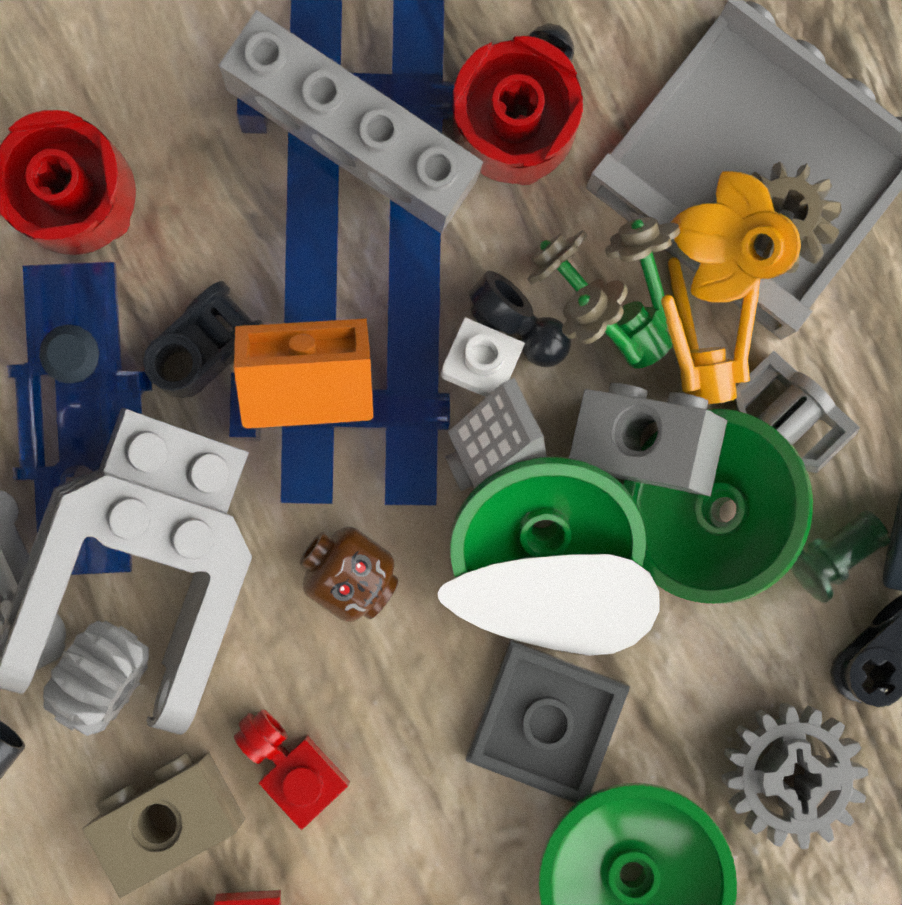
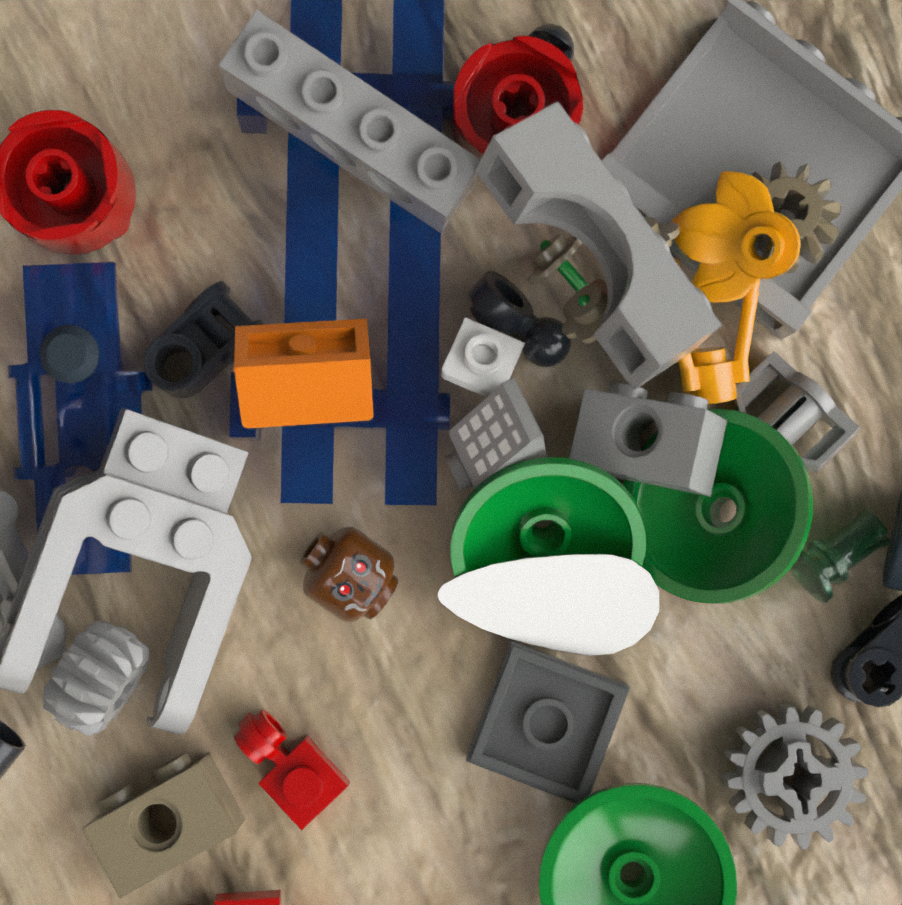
none -> light grey arch [475,102,722,390]

